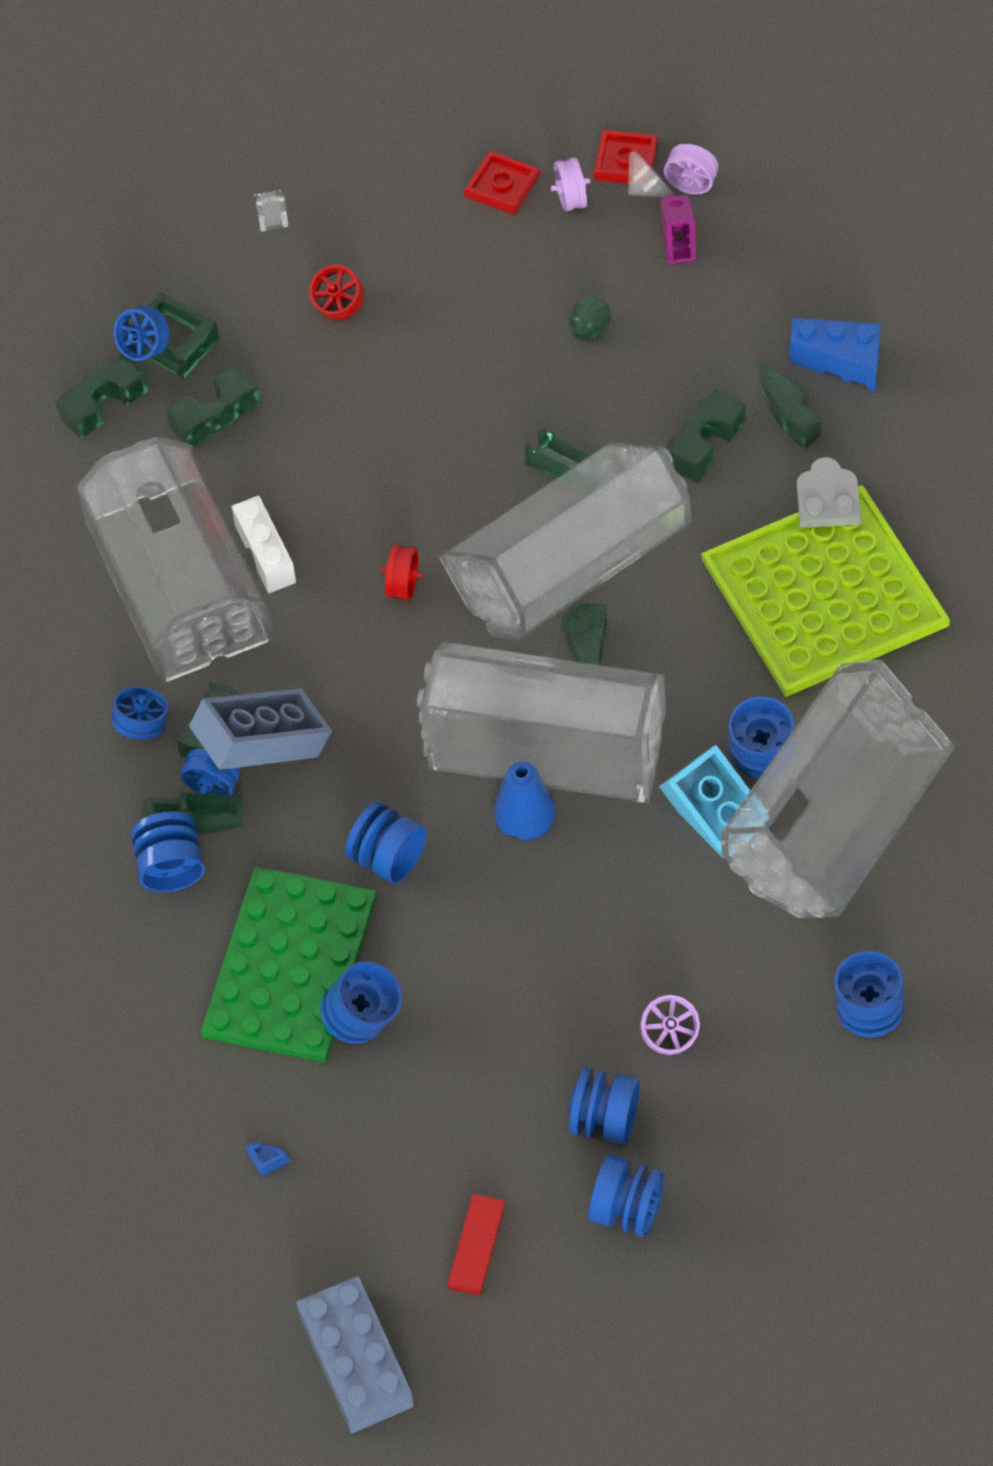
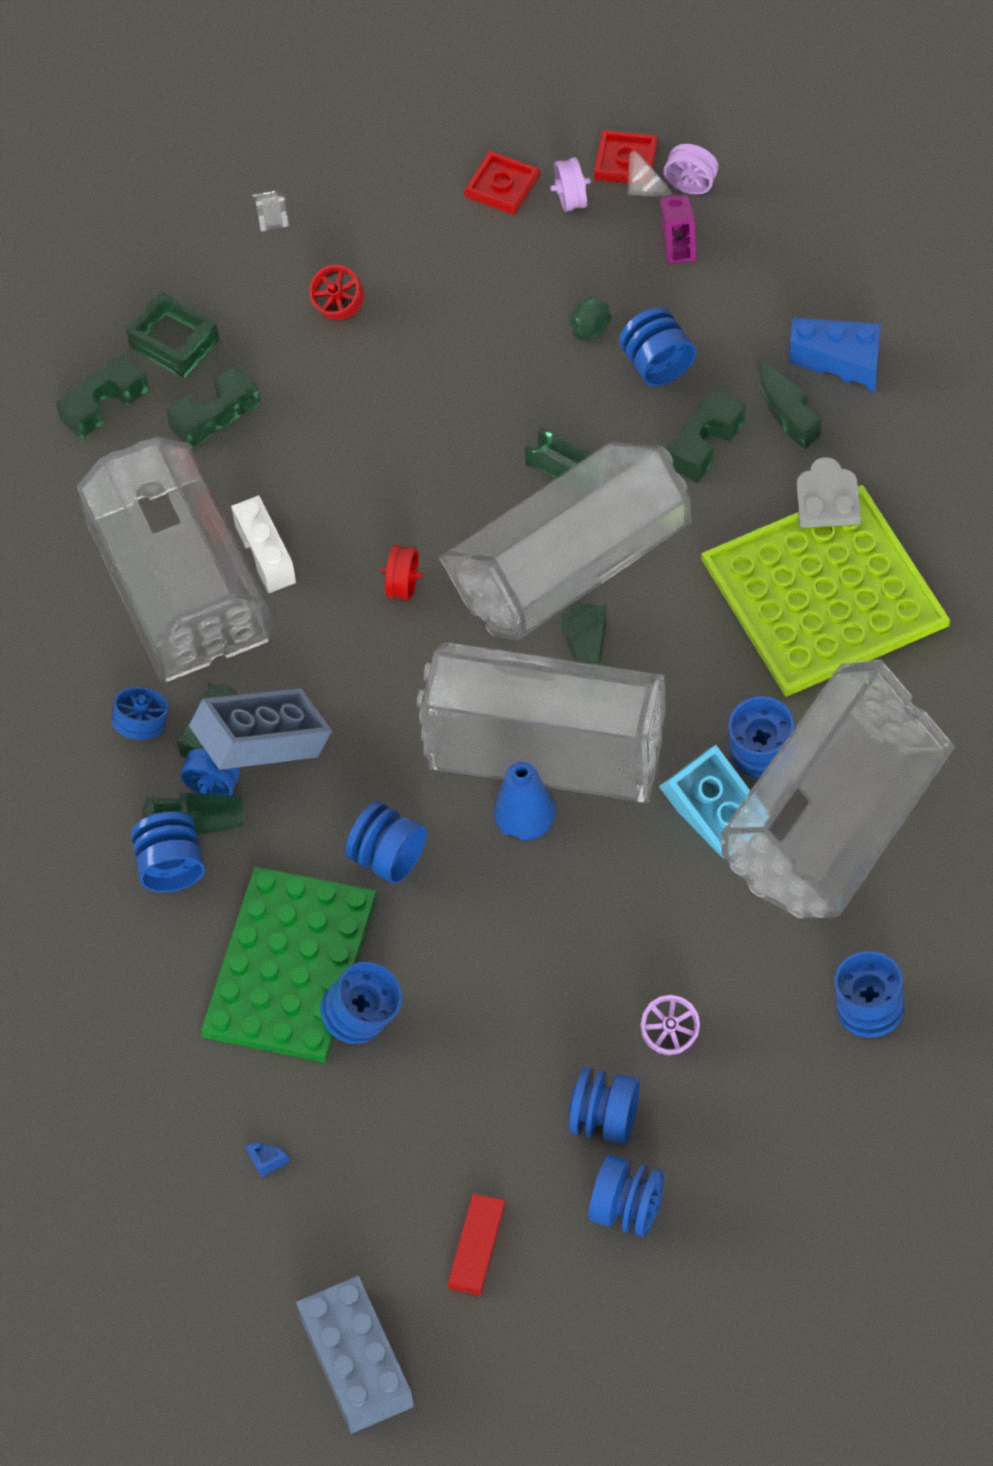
blue wheel [113,306,170,361] -> none
none -> blue wheel [619,307,696,387]

